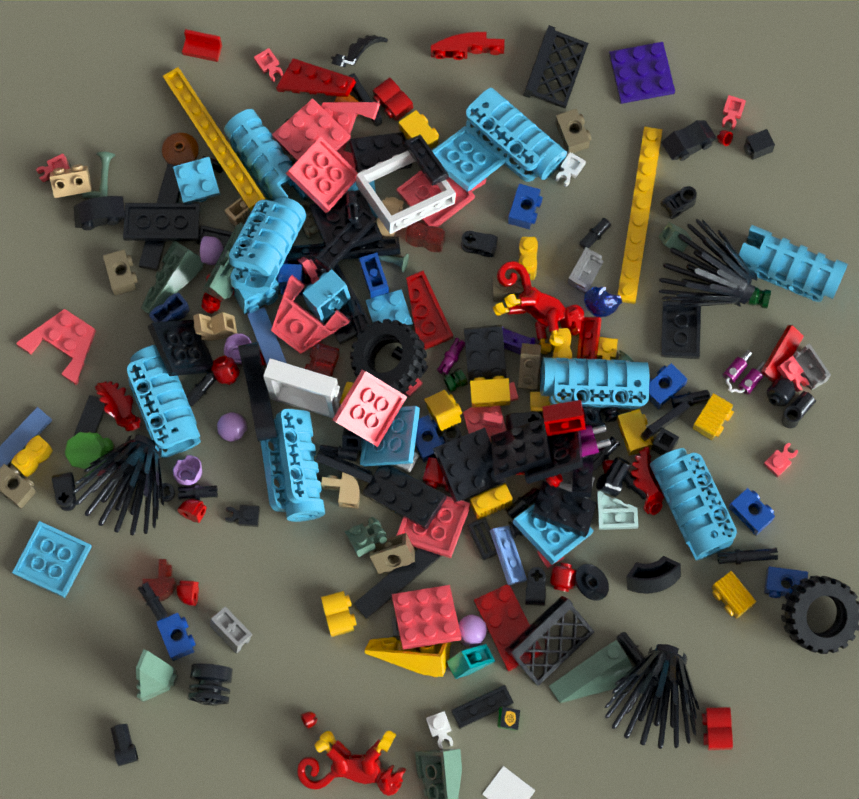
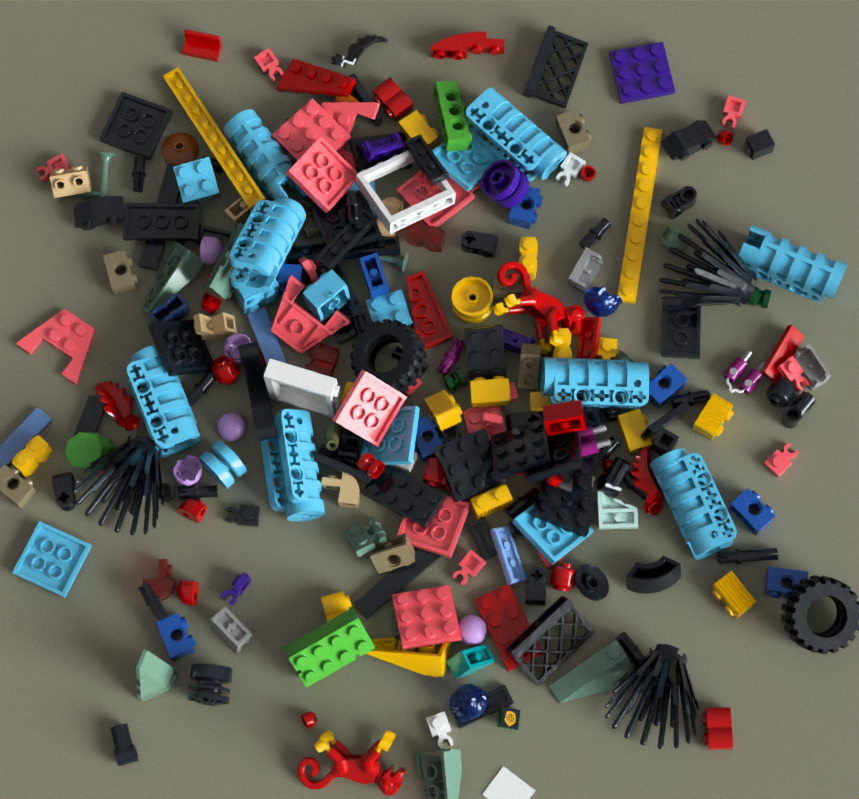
none -> black plate [99,92,173,160]
none -> black axle [132,156,146,193]
none -> medium azure wheel [199,440,247,489]
none -> dark purple plate [221,572,252,606]
none -> bright green piece [283,608,376,688]
none -> olive cone [325,423,343,450]
none -> red wheel [357,452,385,479]
none -> dark purple hinge [360,132,405,164]
none -> bright green brick [433,81,472,151]
none -> clear blue hair [449,684,489,722]
none -> yellow wheel [451,276,493,324]
none -> coral plate [452,550,487,586]
none -> dark purple wheel [480,159,529,208]
none -> red hinge [580,165,596,182]

